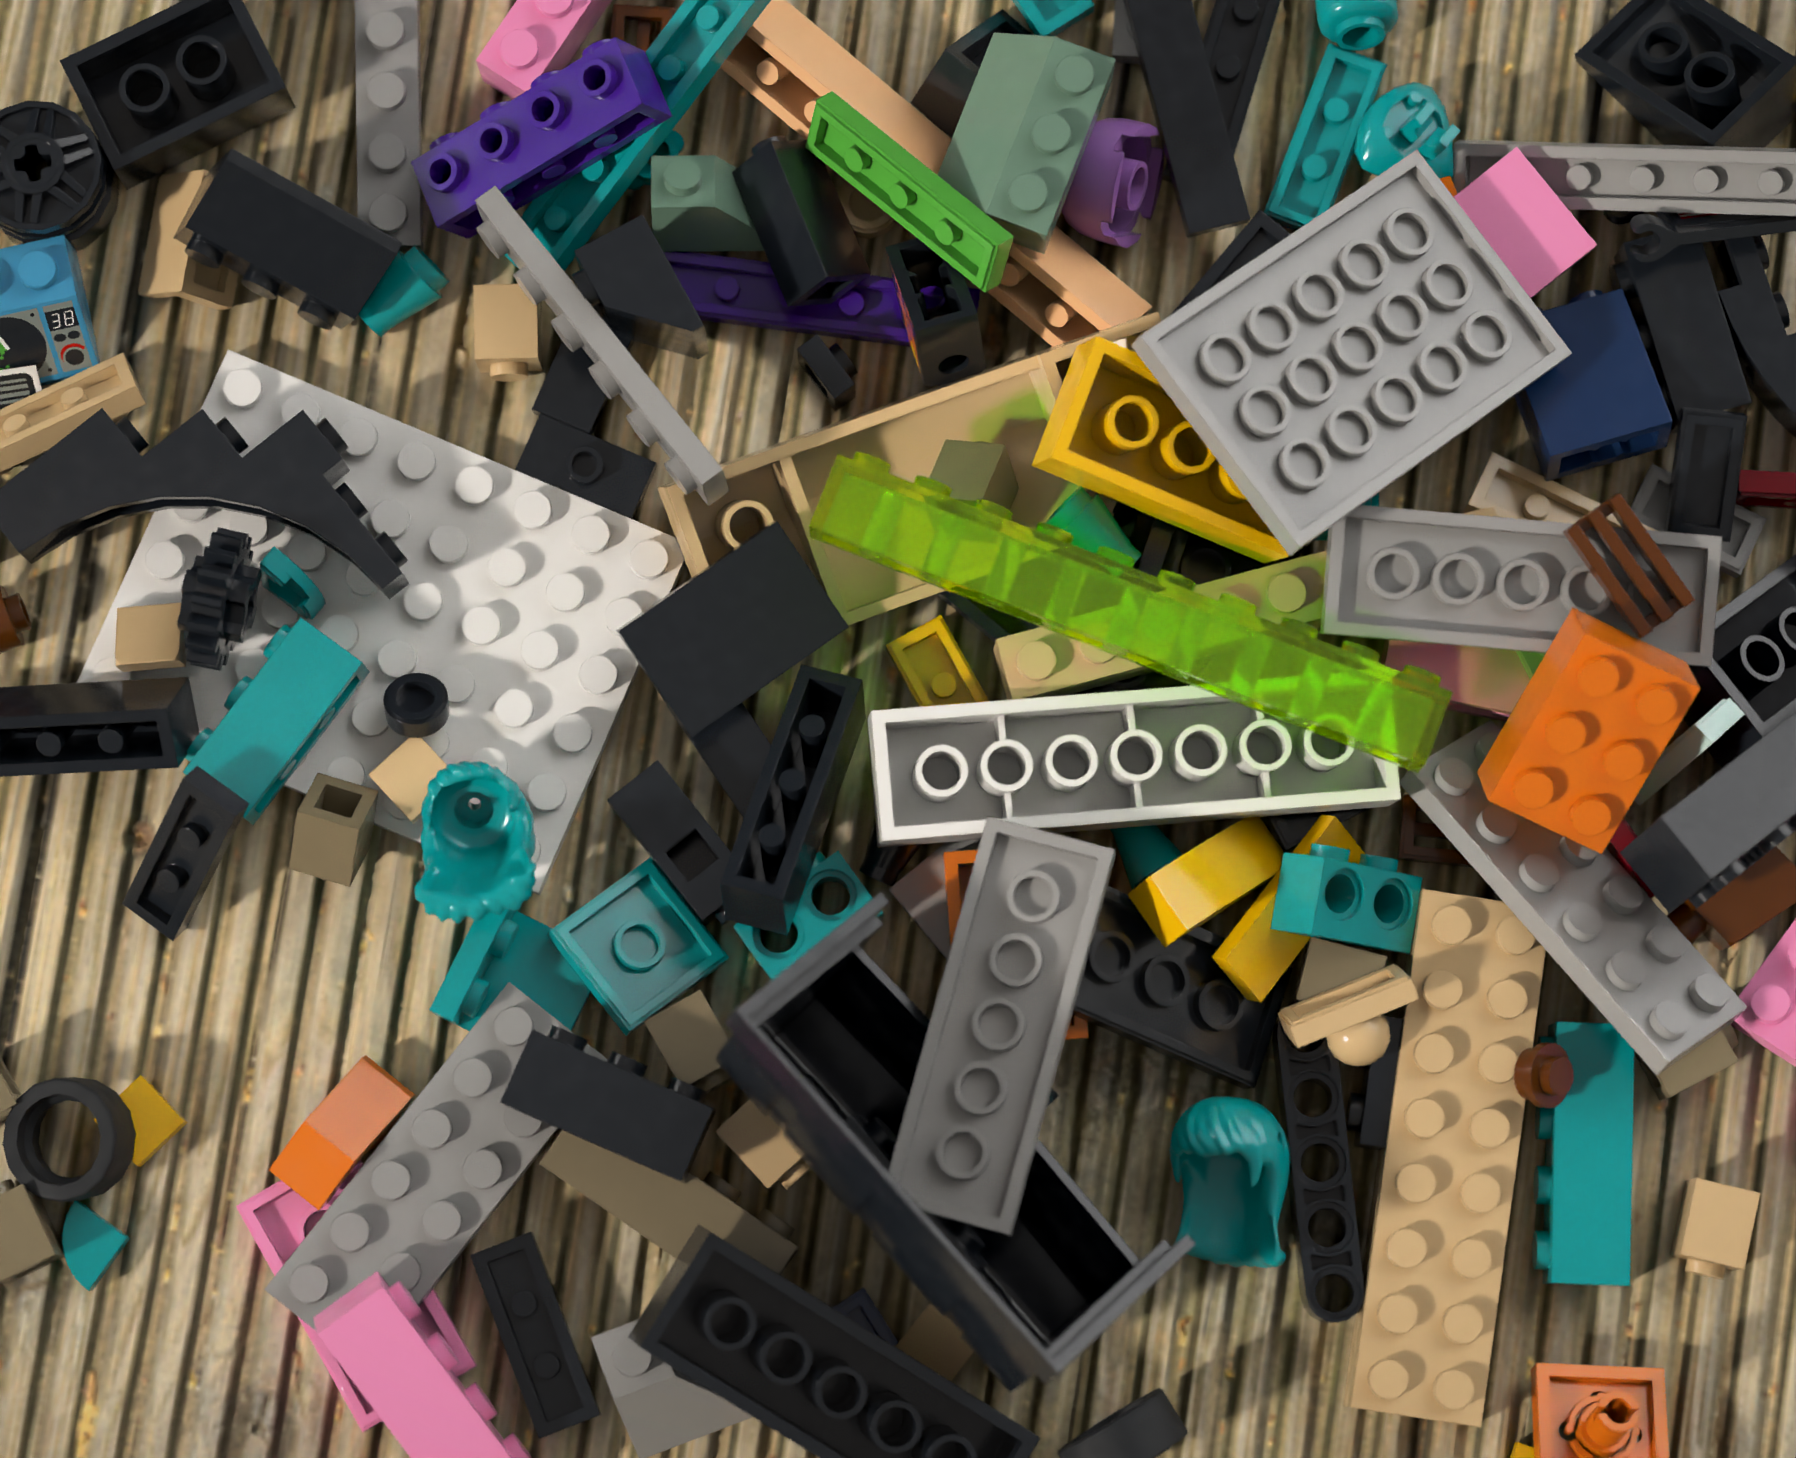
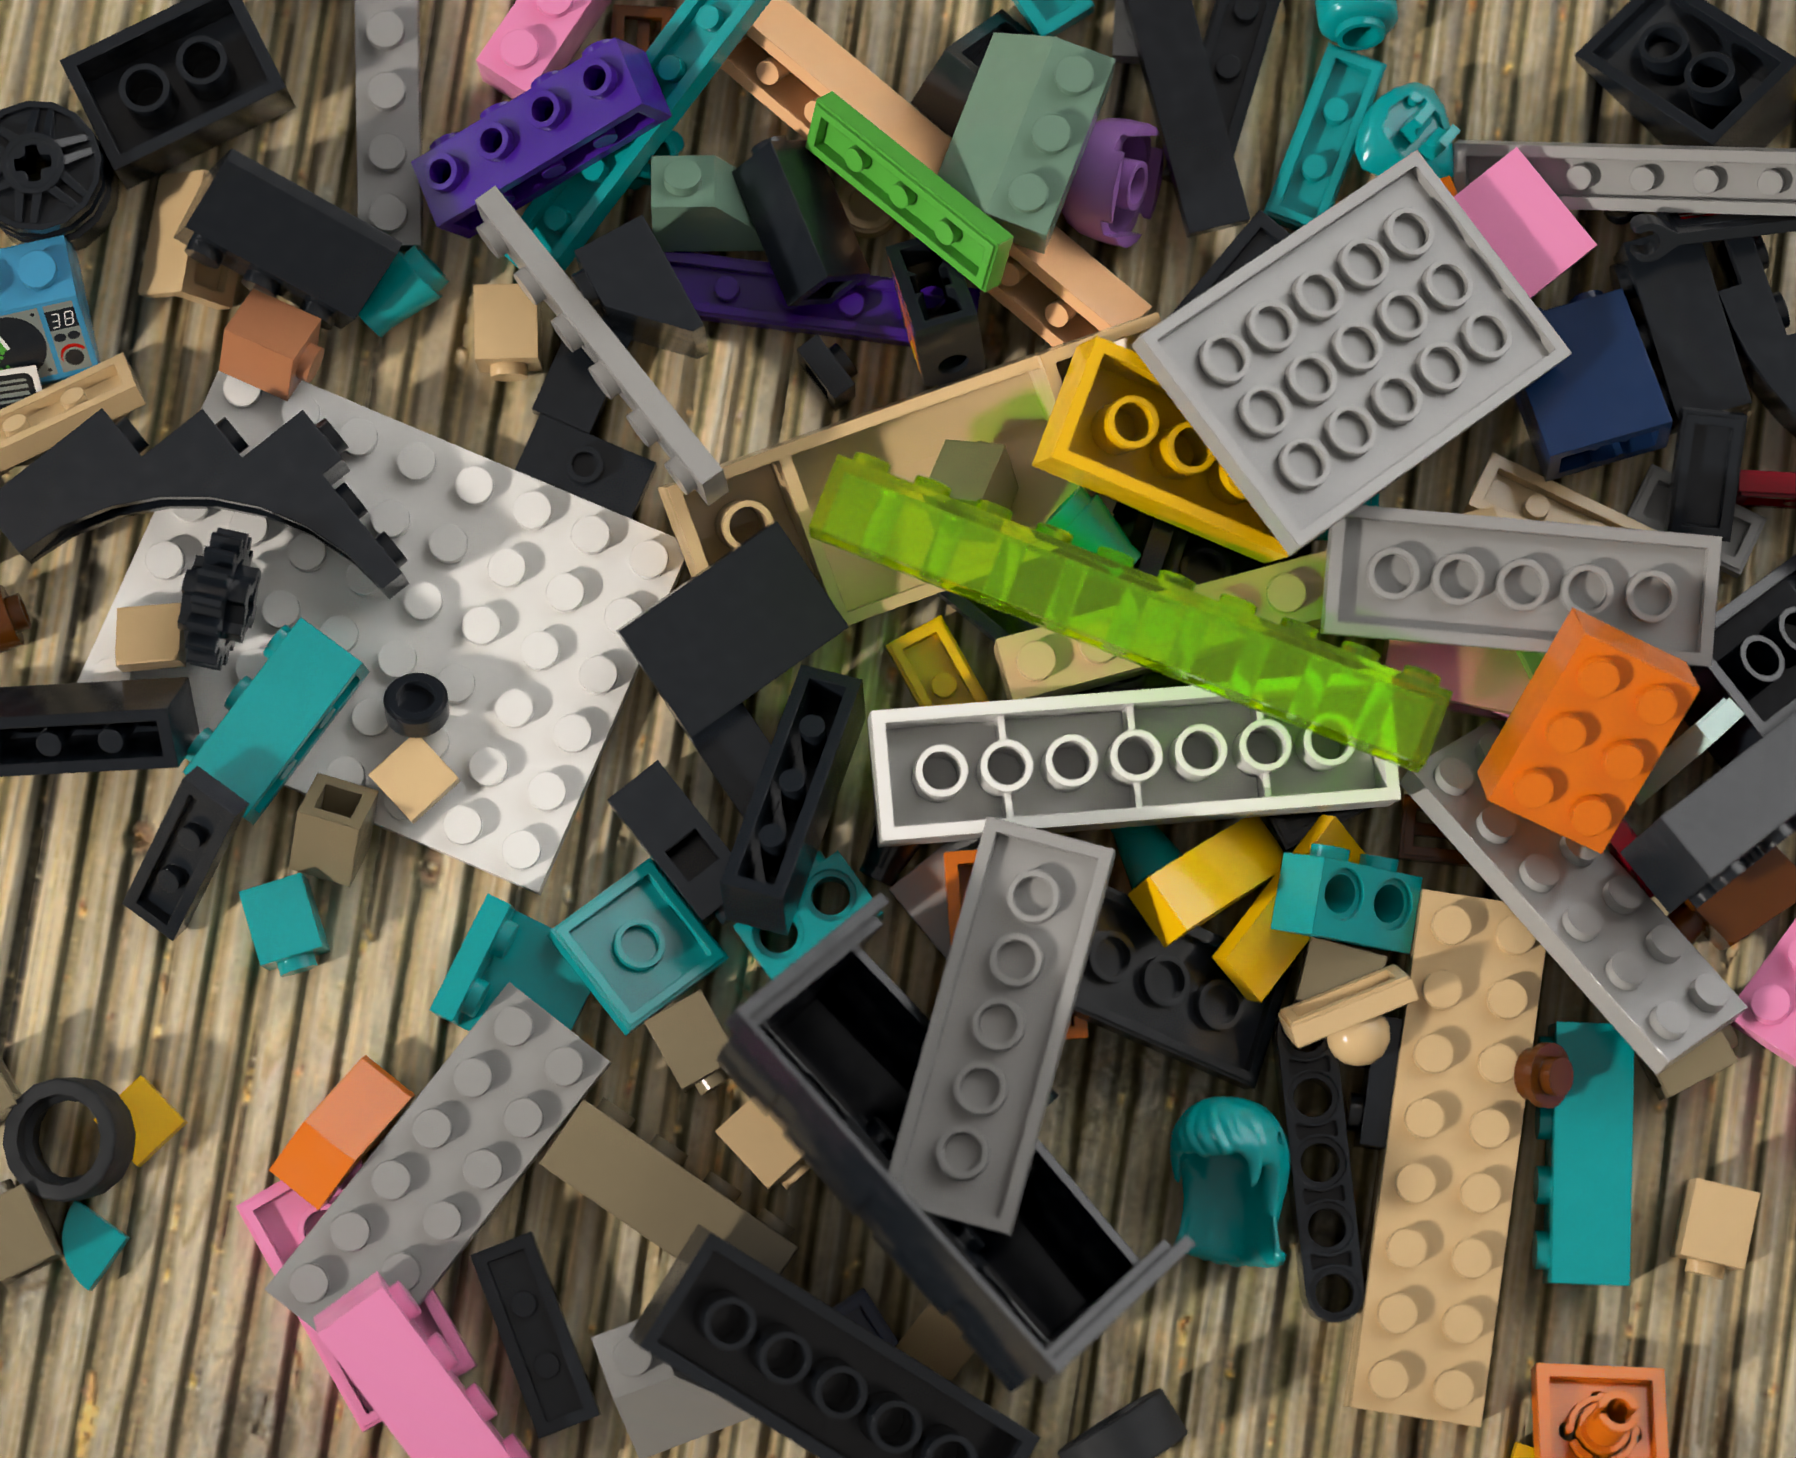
teal tile [260,547,326,620] -> none
teal piece [414,761,537,924] -> none
black brick [500,1025,716,1183] -> none
reddish brown tile [1563,493,1695,638] -> none
none -> nougat brick [219,288,325,401]
none -> teal brick [239,873,330,977]

